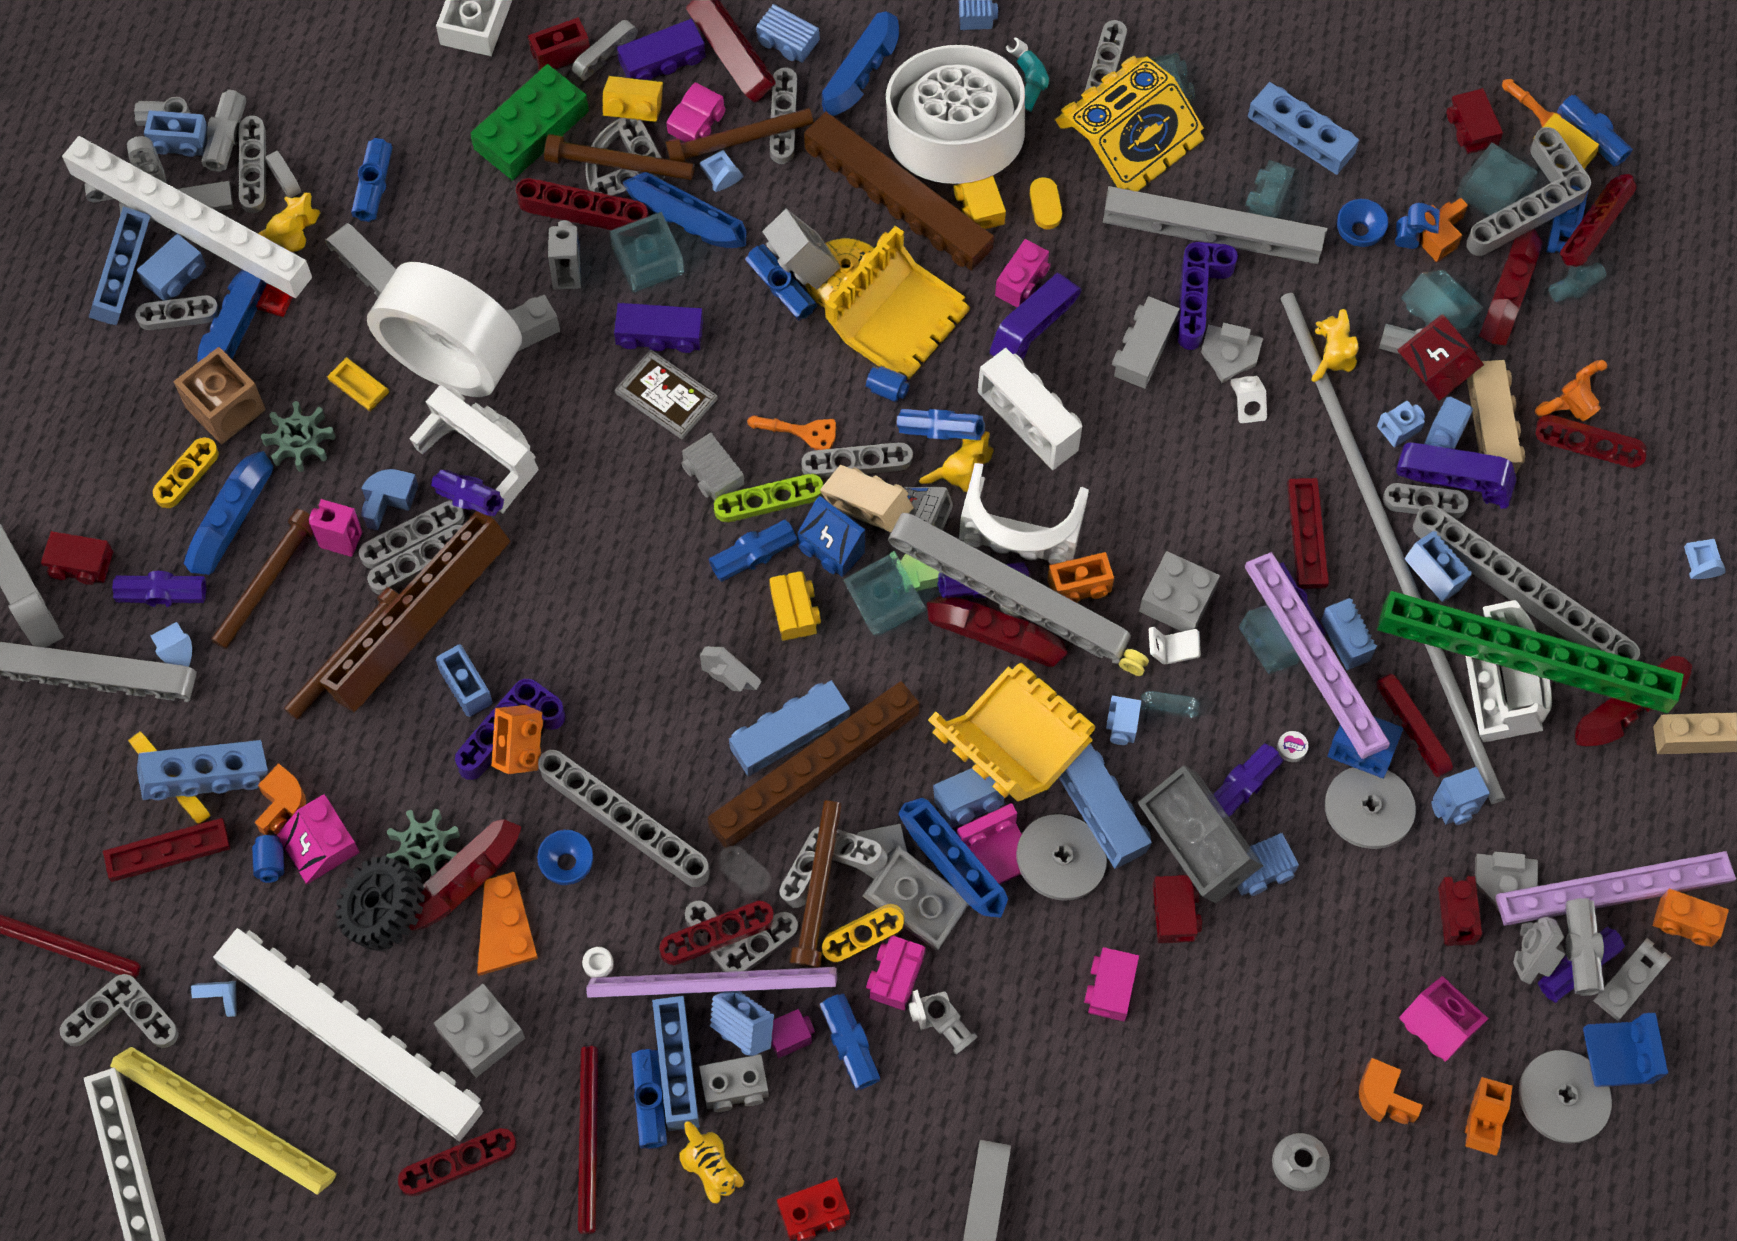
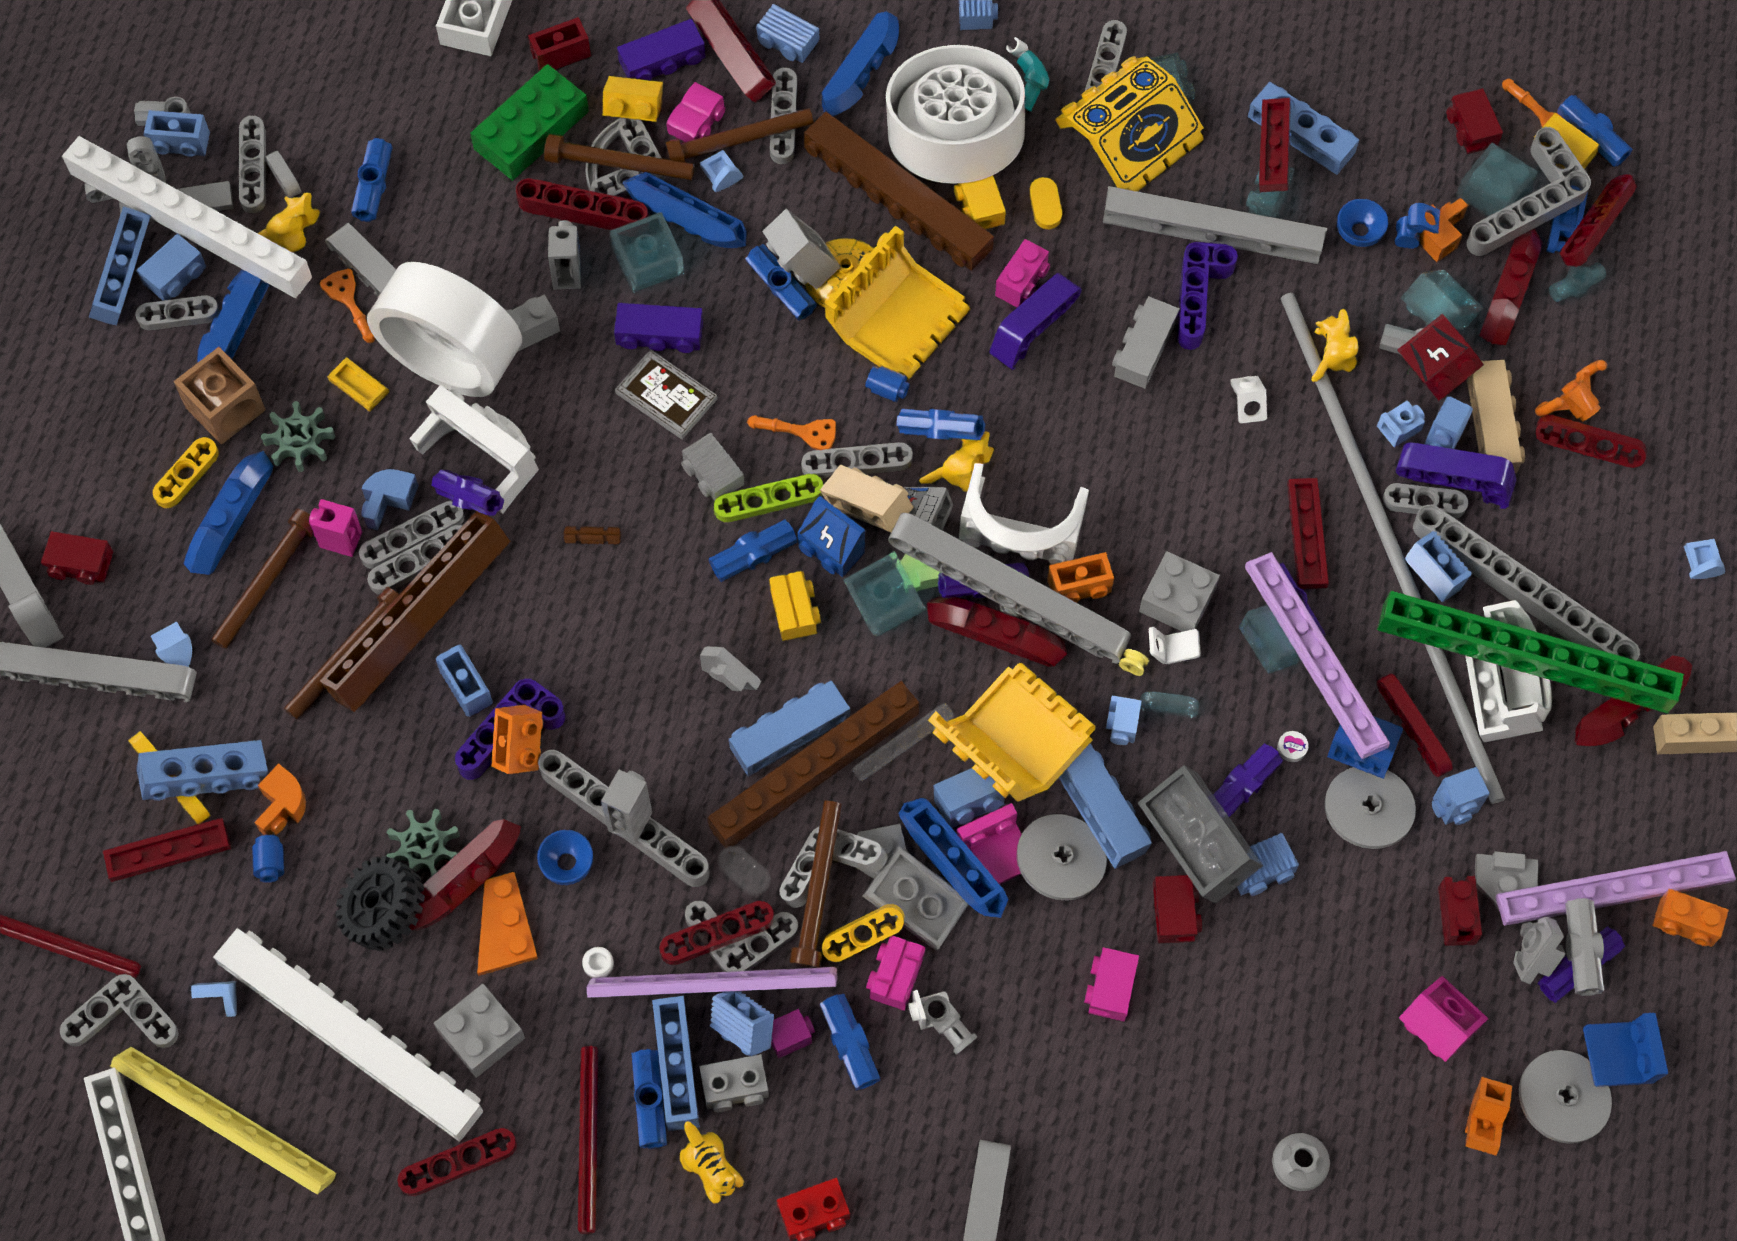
dark purple piece [112,571,206,607] -> none
light grey piece [201,90,247,172] -> none
red tile [256,283,293,317] -> none
dark pink slope [277,794,360,884] -> none
light grey beam [572,20,638,81] -> none
white brick [978,348,1082,470] -> none
light grey plate [1201,322,1263,383] -> none
medium blue brick [1321,598,1377,670] -> none
orange brick [1359,1058,1423,1124] -> none
light grey plate [1593,938,1672,1021] -> none
none -> orange piece [320,269,376,343]
none -> reddish brown axle [564,526,621,544]
none -> light grey brick [601,769,652,844]
none -> clear axle [852,703,954,781]
none -> dark red plate [1259,98,1291,192]

